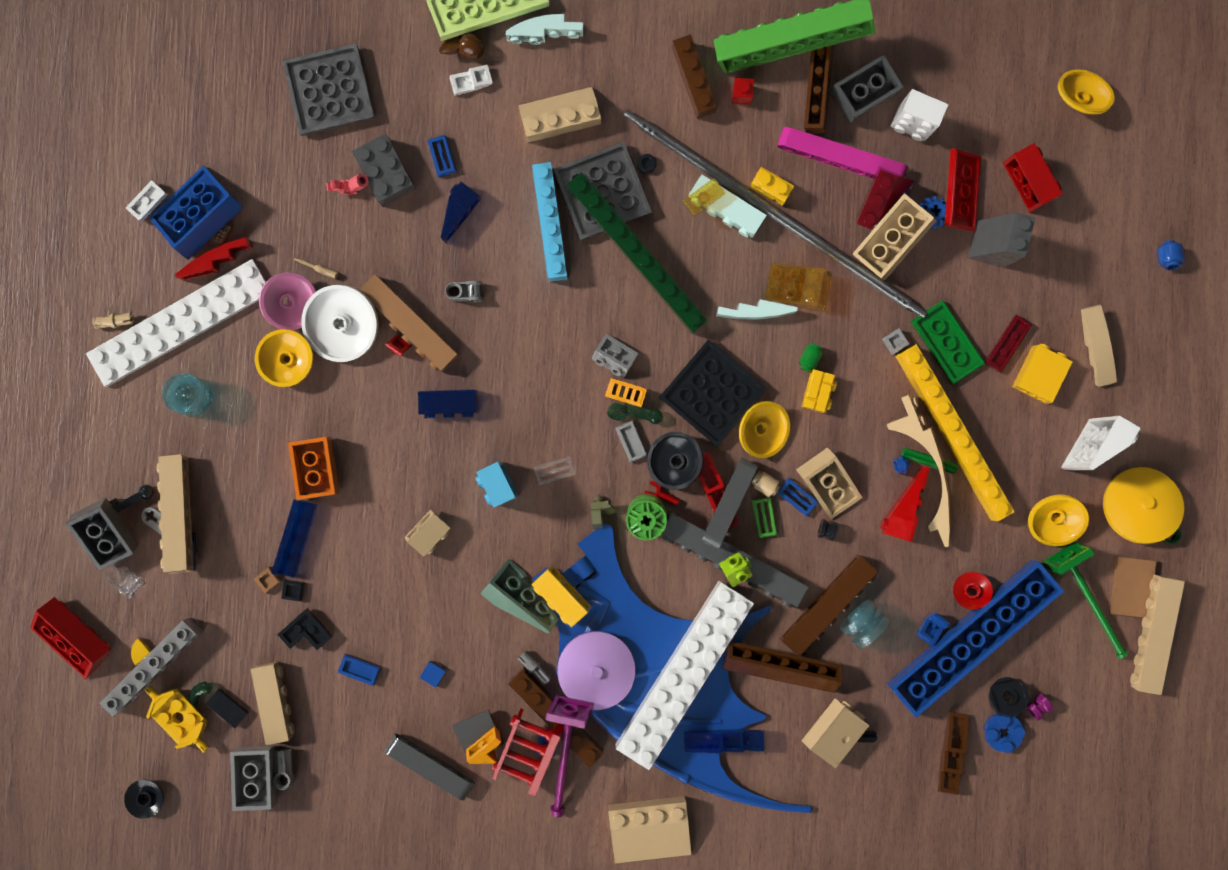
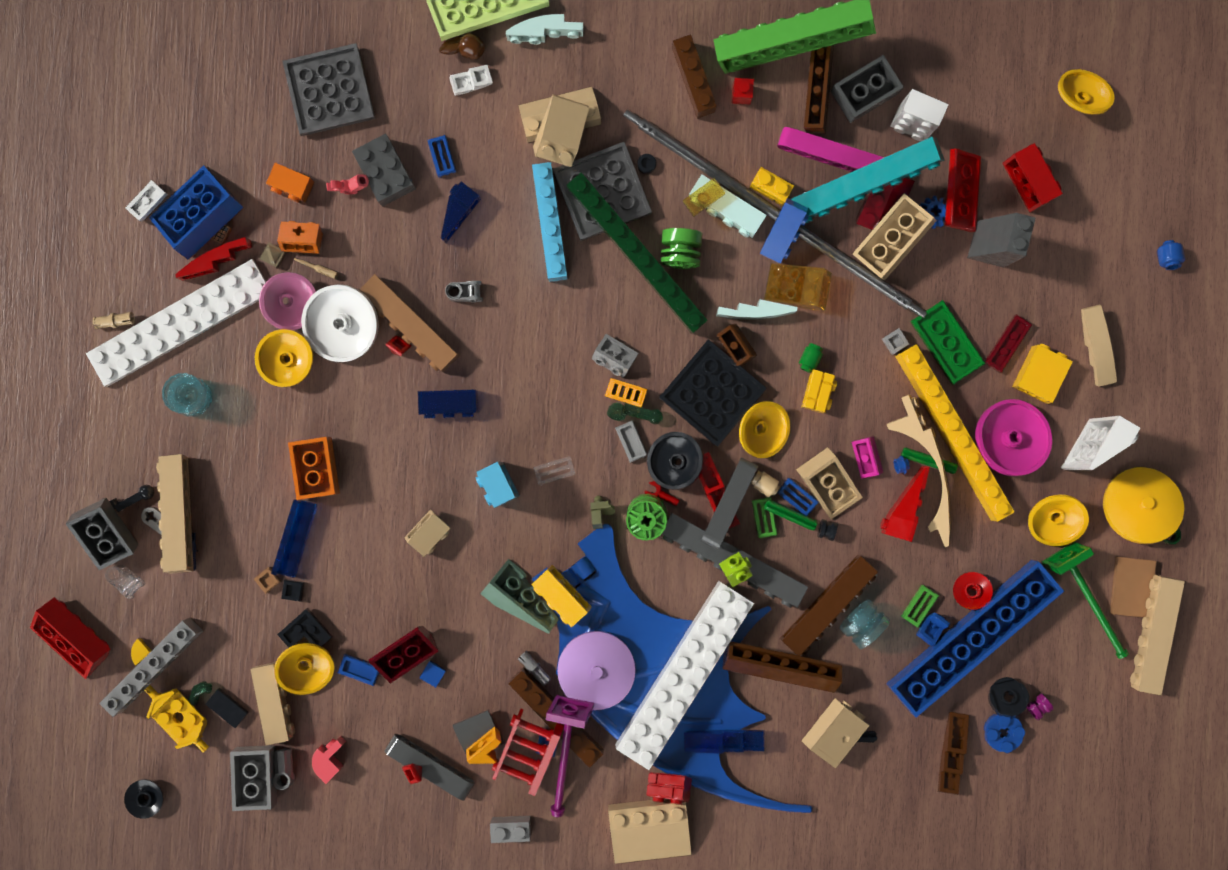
none -> dark tan tile [259,242,287,269]
none -> orange brick [266,163,314,203]
none -> yellow dish [274,643,334,695]
none -> orange brick [277,221,323,254]
none -> coral brick [312,736,346,784]
none -> dark red slope [369,626,439,684]
none -> red slope [402,763,422,784]
none -> light grey brick [490,816,531,843]
none -> tan slope [533,94,589,167]
none -> red brick [646,772,692,805]
none -> bright green wheel [660,228,703,269]
none -> reddish brown brick [717,324,757,366]
none -> blue brick [760,198,809,264]
none -> green axle [764,500,818,530]
none -> teal brick [791,137,945,224]
none -> dark pink slope [852,436,883,479]
none -> bright green tile [901,585,939,628]
none -> dark pink dish [975,399,1052,476]

